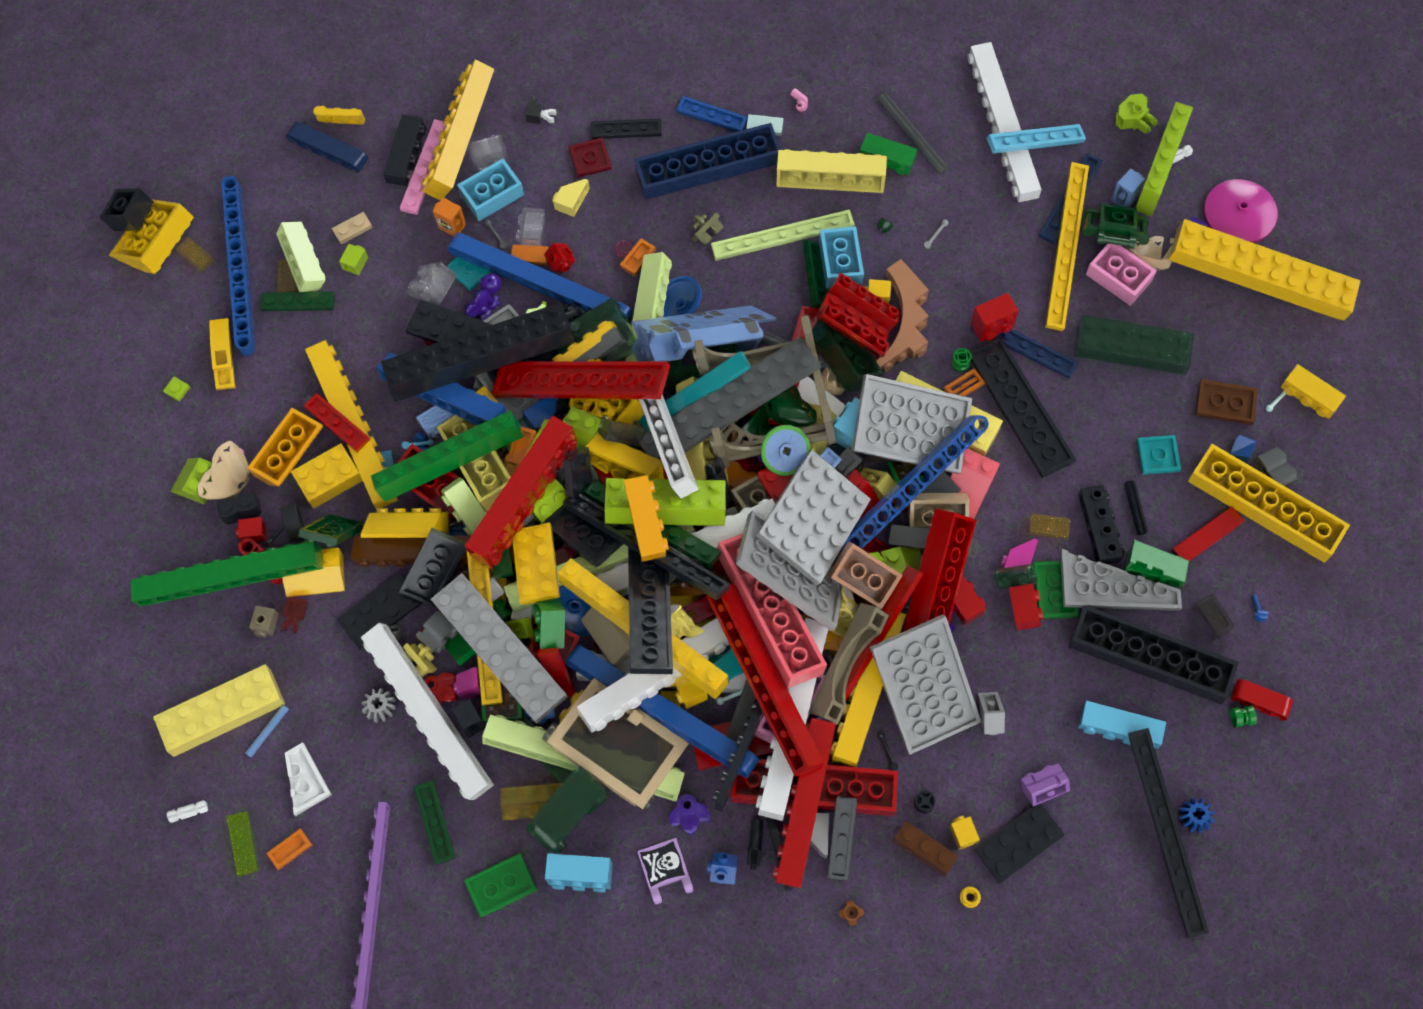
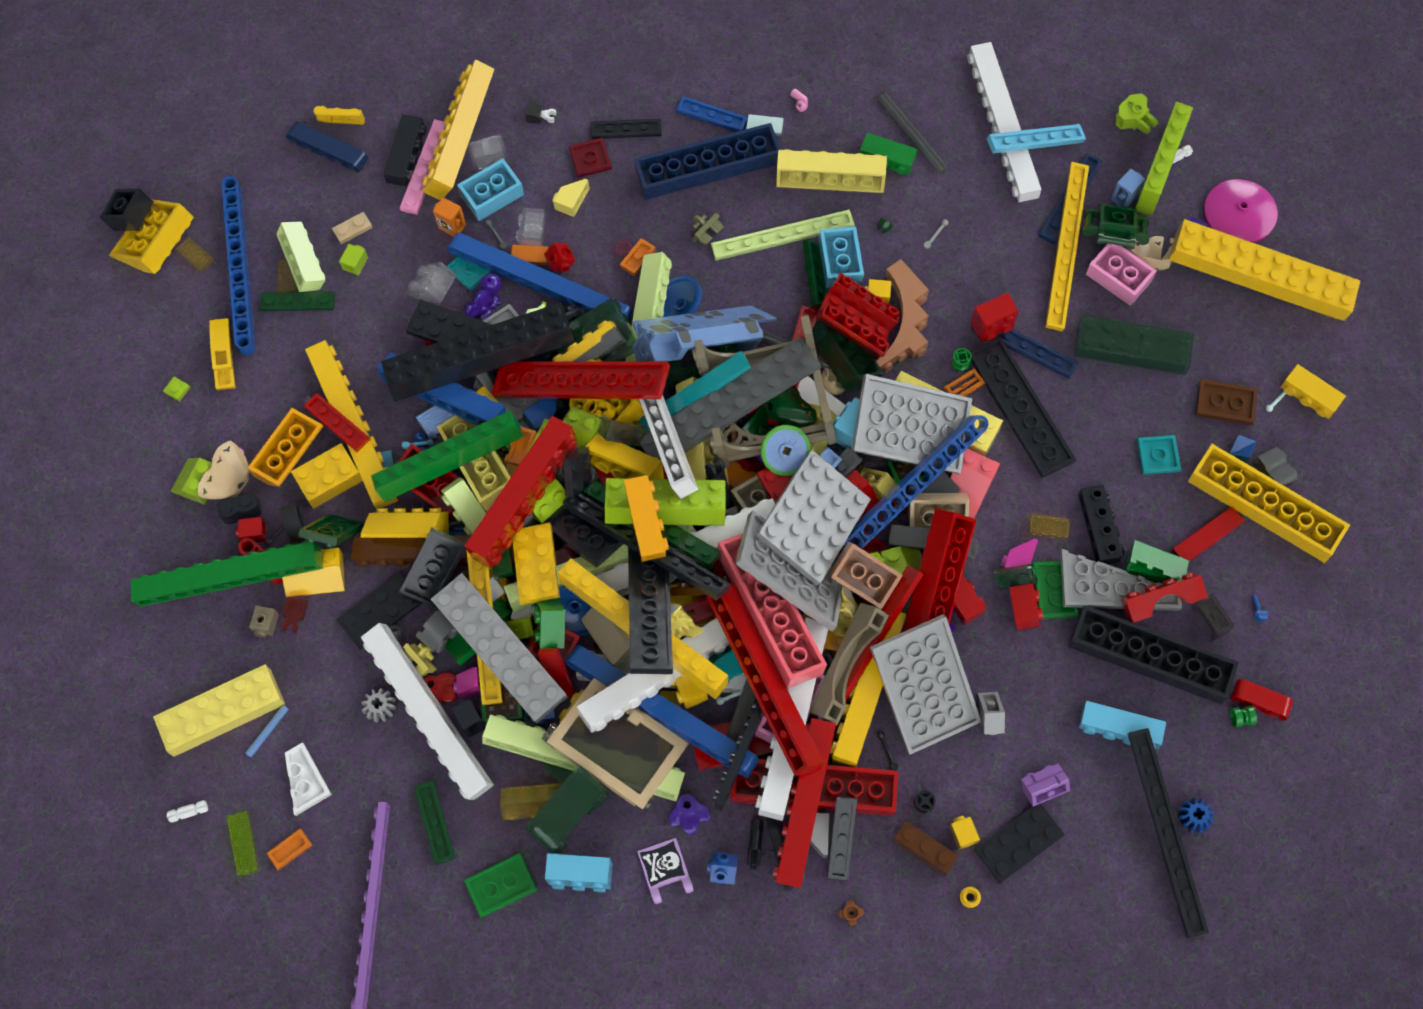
black axle [1124,480,1148,535] -> none
none -> red arch [1121,572,1208,623]

